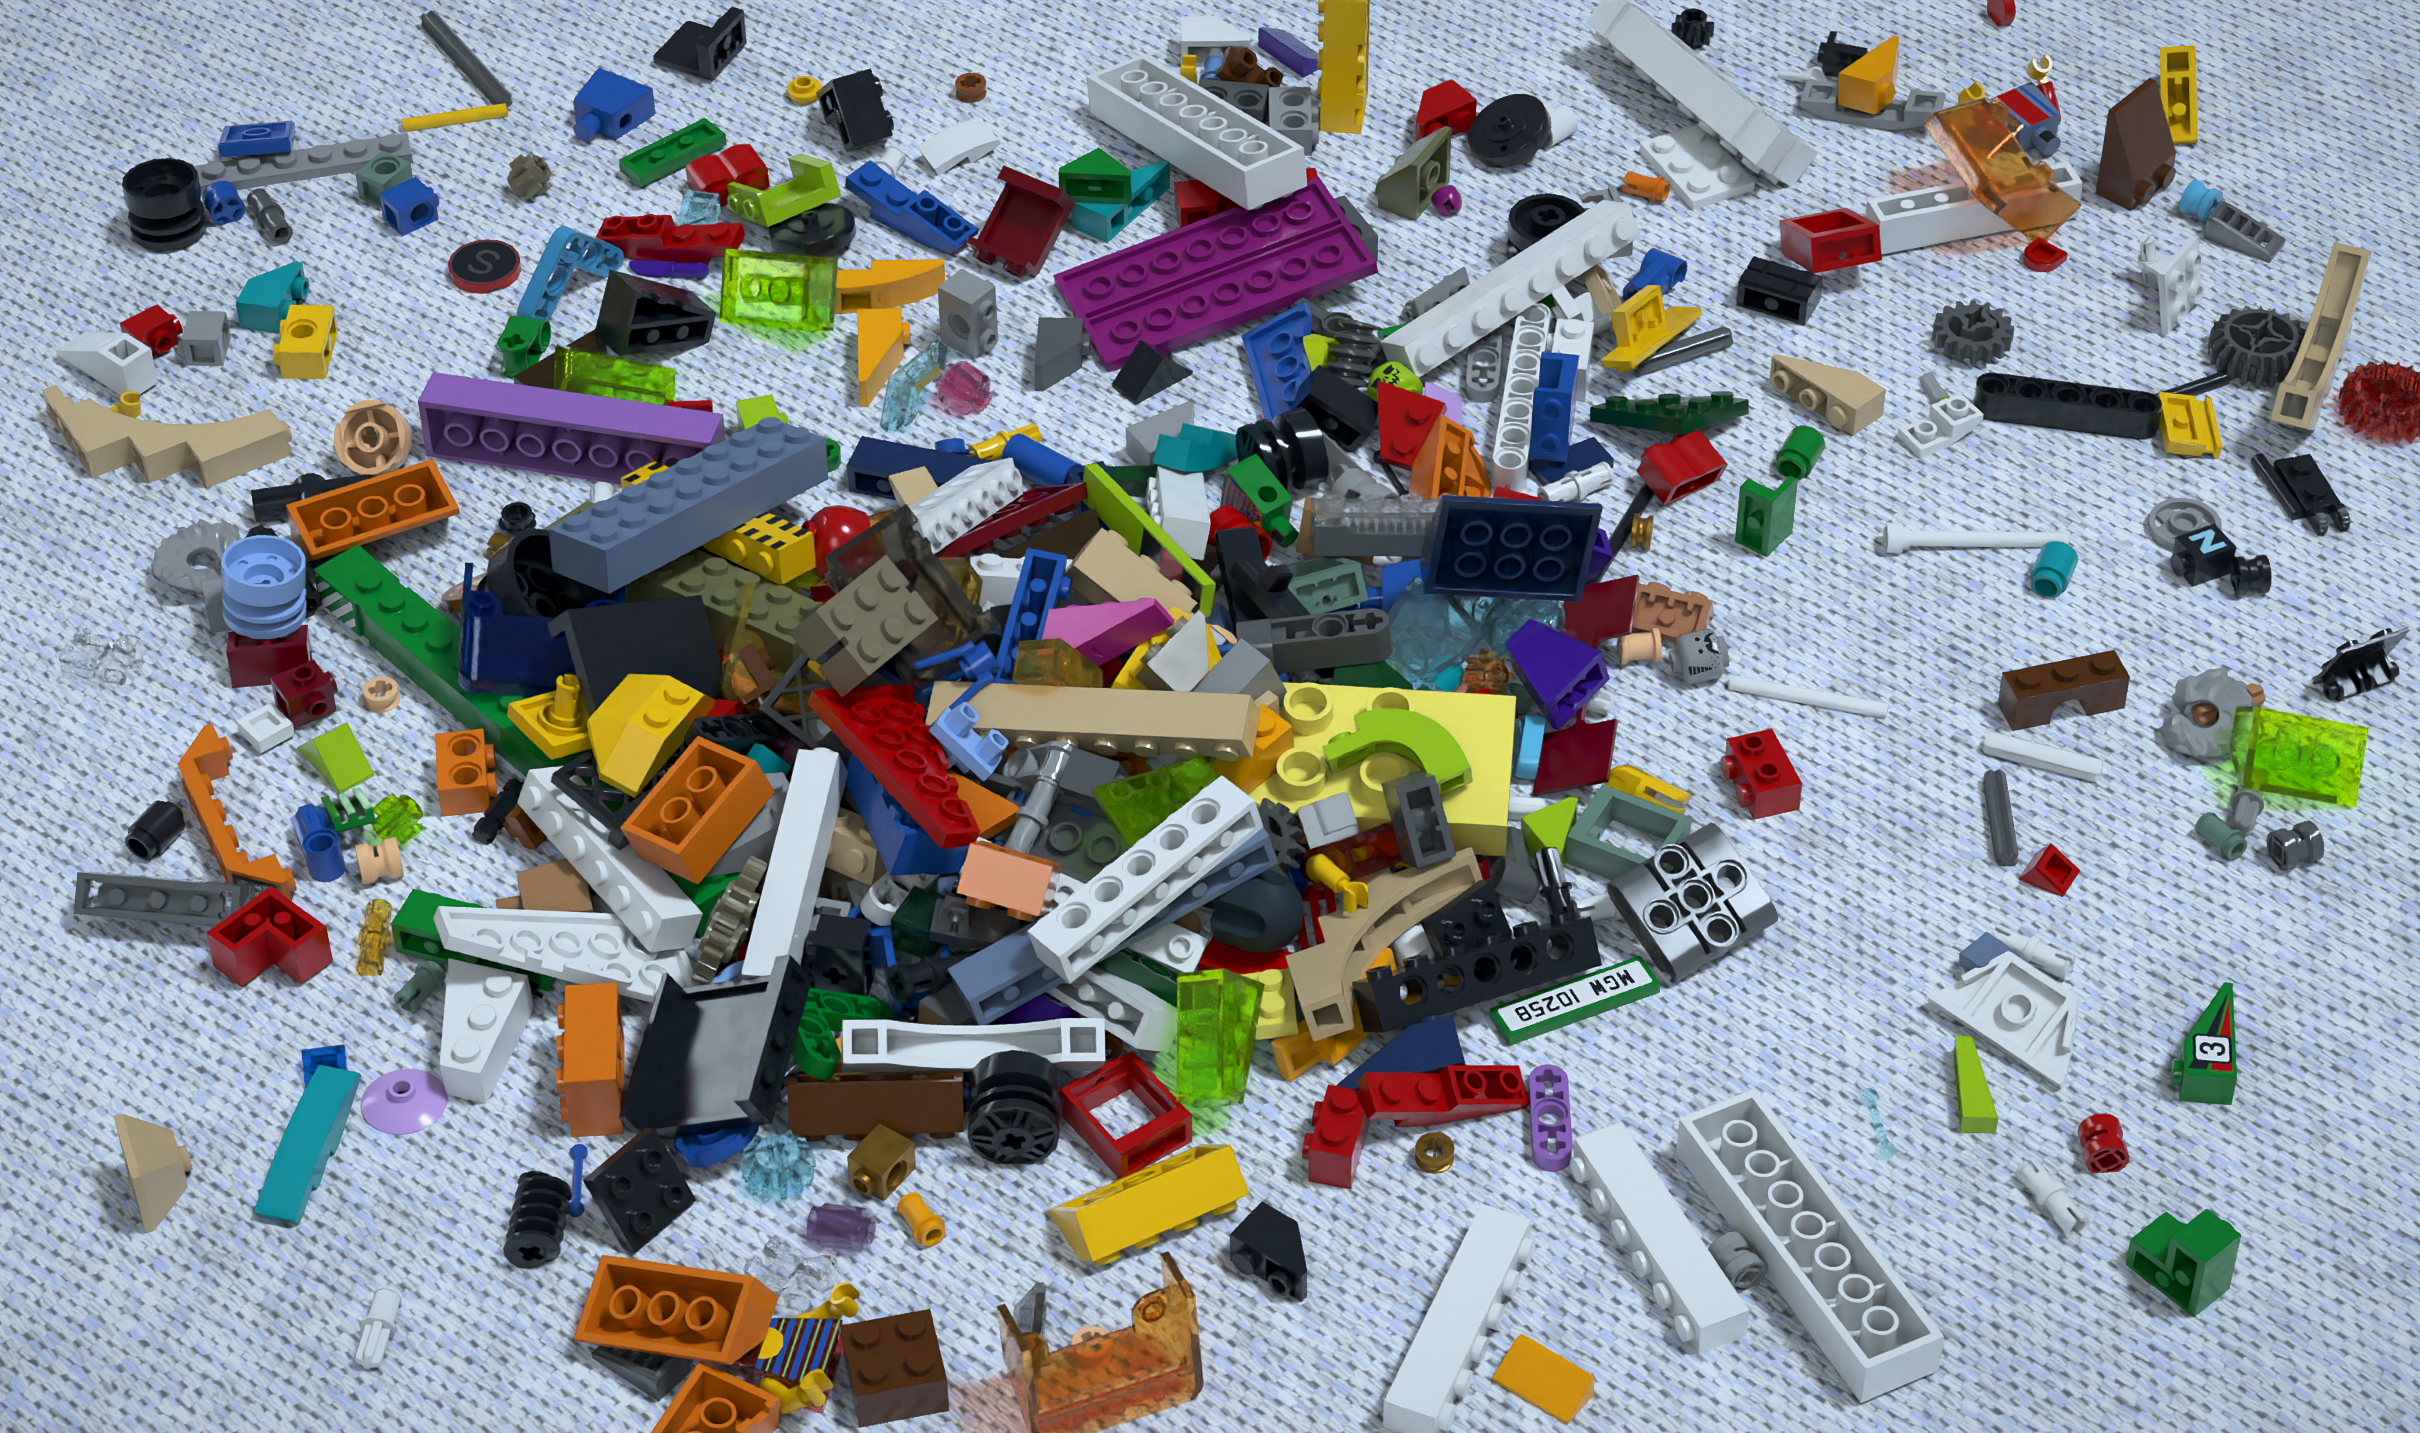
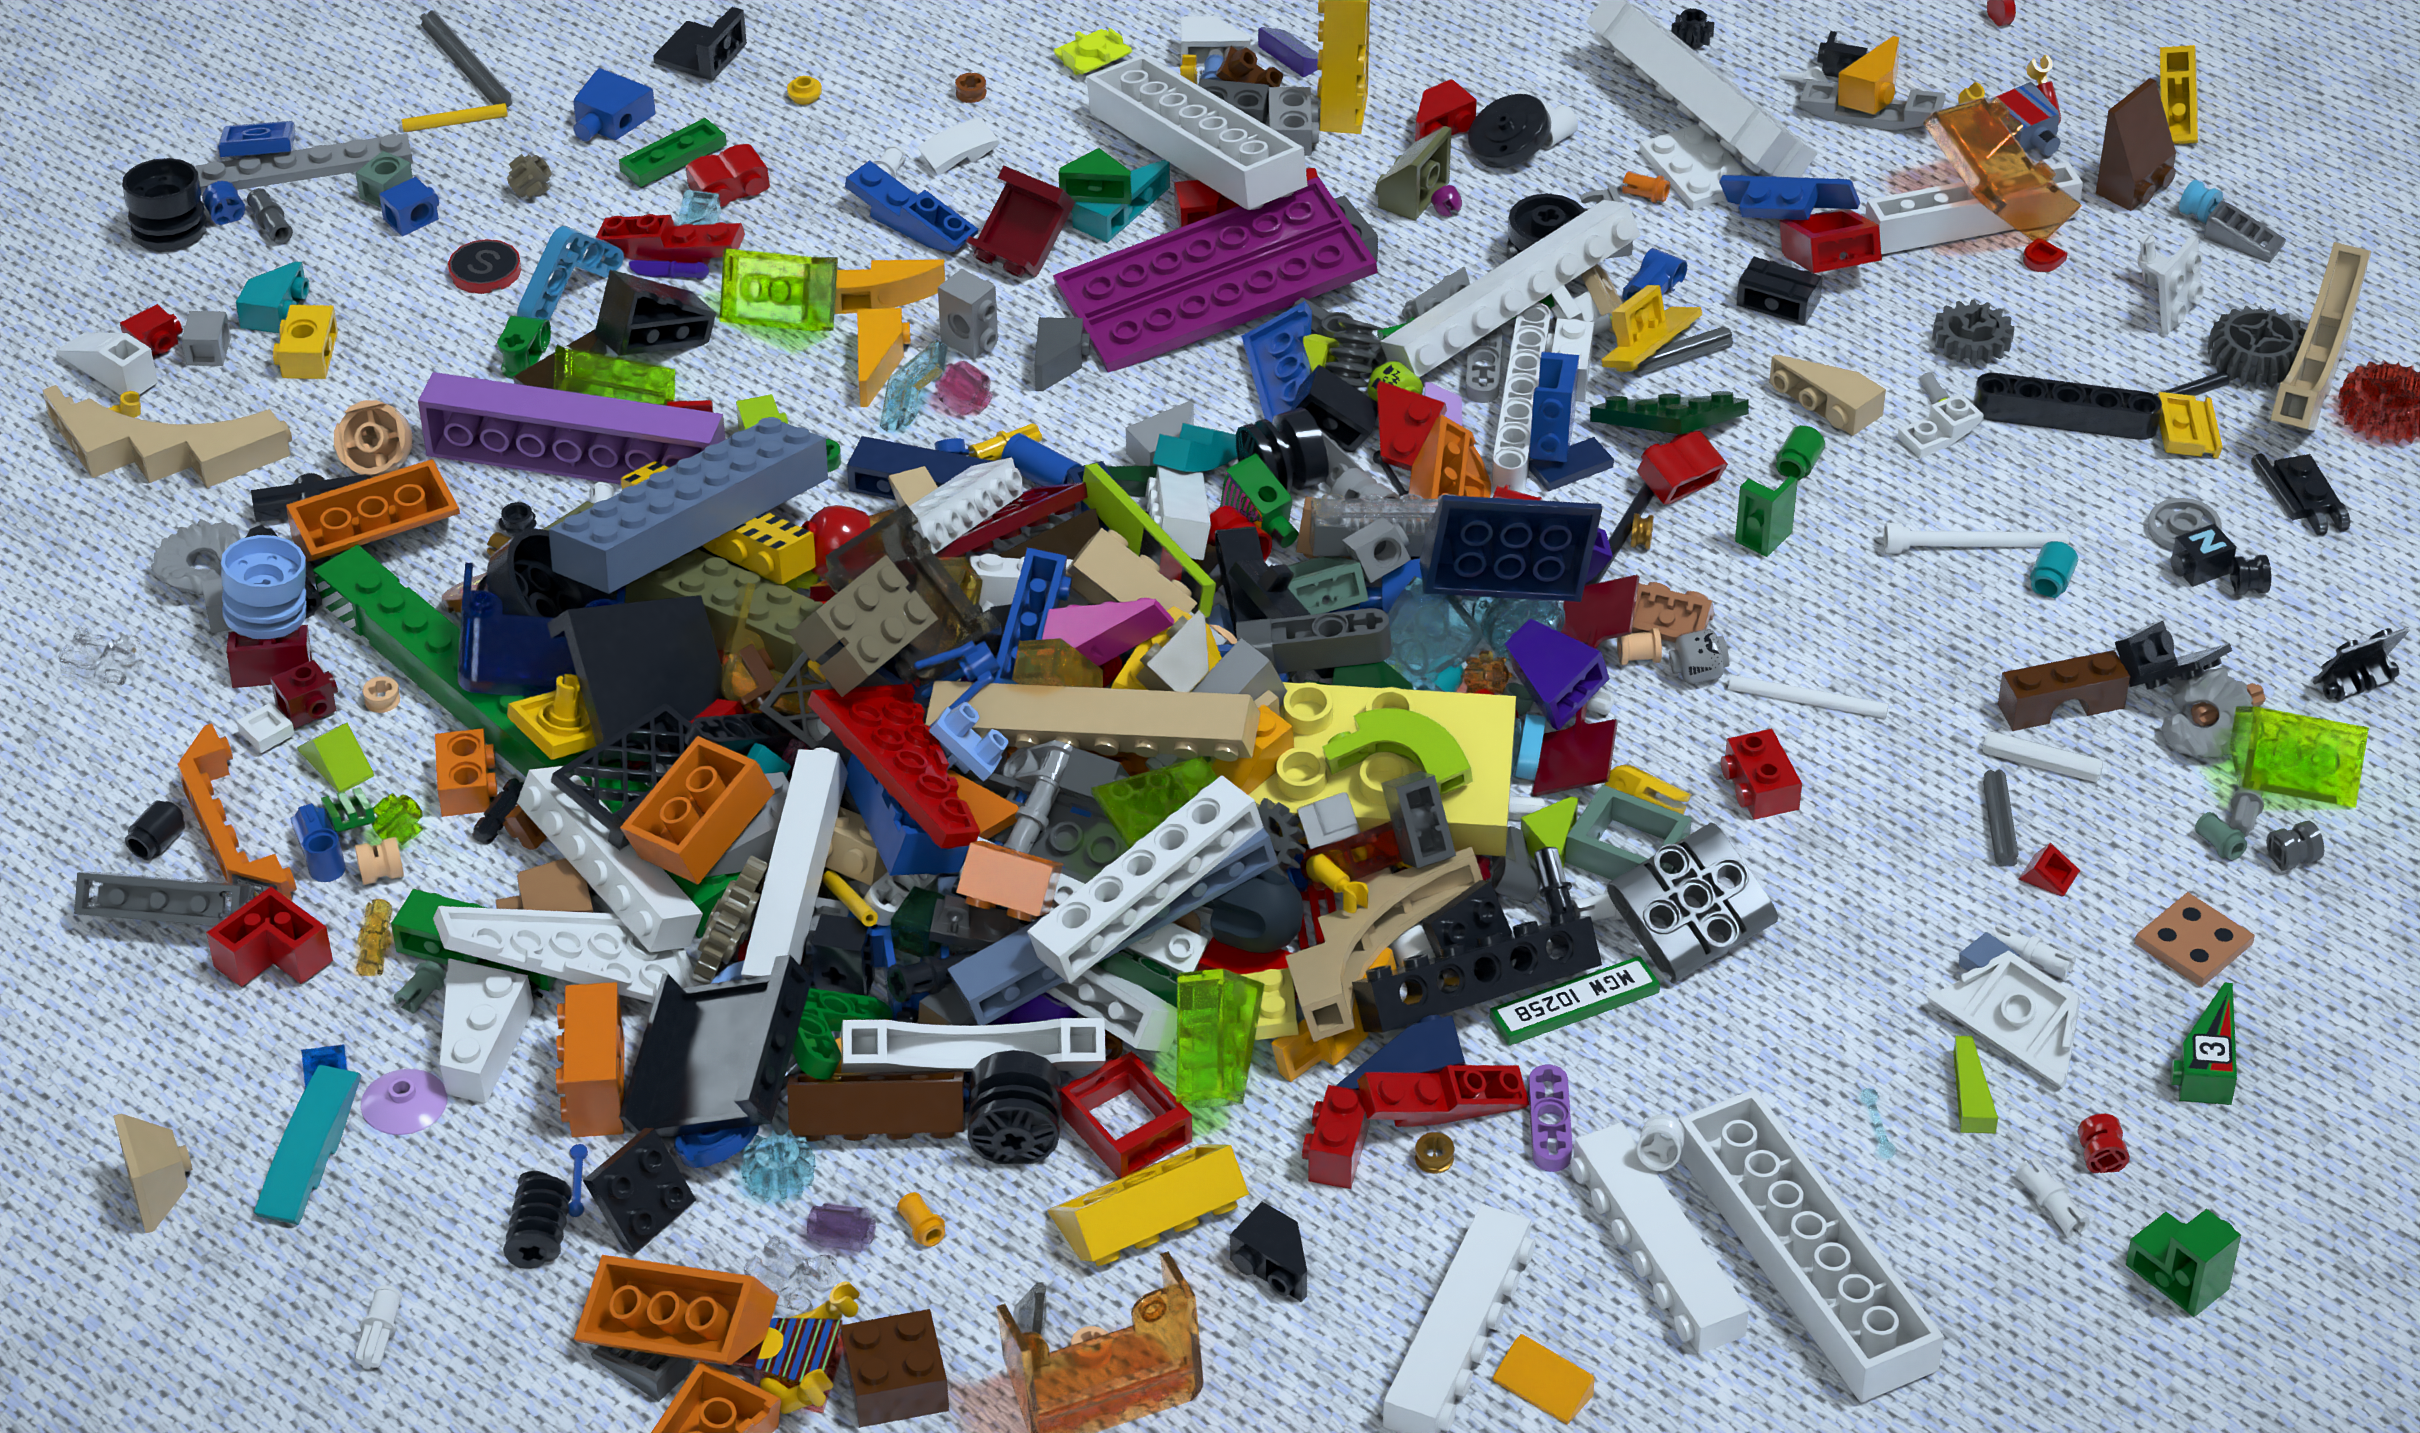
yellow wedge [587,674,716,798] -> none
lime panel [727,153,841,227] -> none
black wheel [769,203,856,258] -> none
black brick [816,68,894,152] -> none
pearl gold brick [847,1123,916,1201] -> none
black slope [1112,340,1193,405] -> none
white pin [1537,461,1614,502] -> none
light grey wheel [1708,1231,1767,1293] -> none
none -> yellow piece [822,870,878,927]
none -> neon yellow piece [1053,28,1132,75]
none -> light grey brick [1342,517,1411,583]
none -> white wheel [1637,1114,1685,1171]
none -> blue bracket [1719,175,1861,220]
none -> black bracket [2114,620,2233,690]
none -> nougat tile [2134,892,2255,988]

